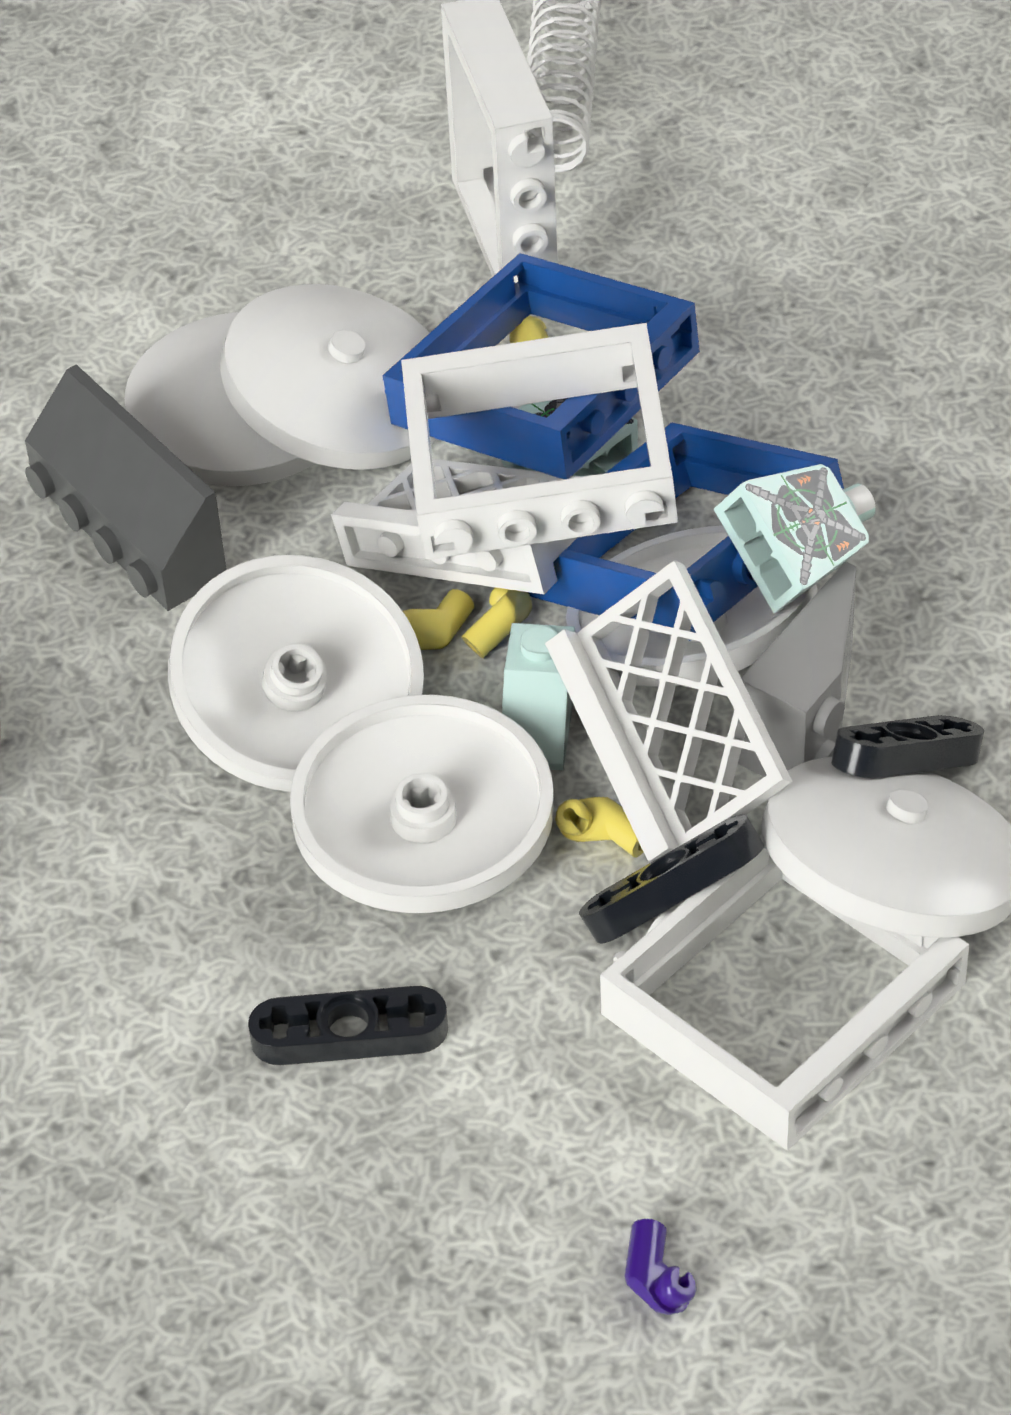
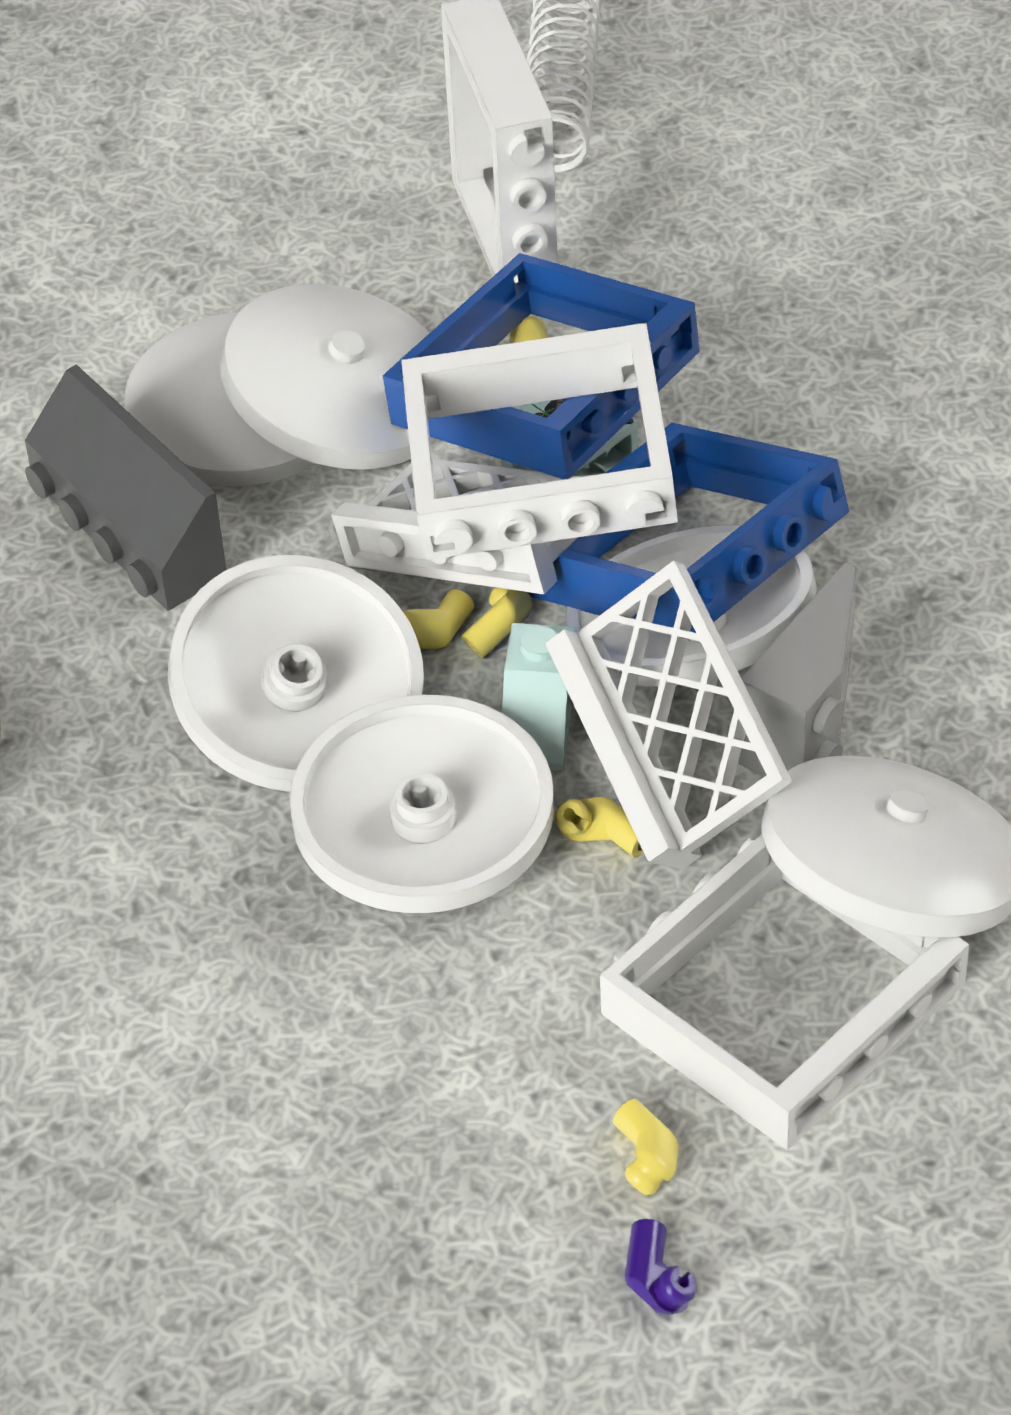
black beam [248,986,448,1065] -> none
black beam [579,814,764,944] -> none
torso [714,464,875,613] -> none
black beam [831,715,984,778] -> none
none -> light yellow arm [613,1098,679,1195]

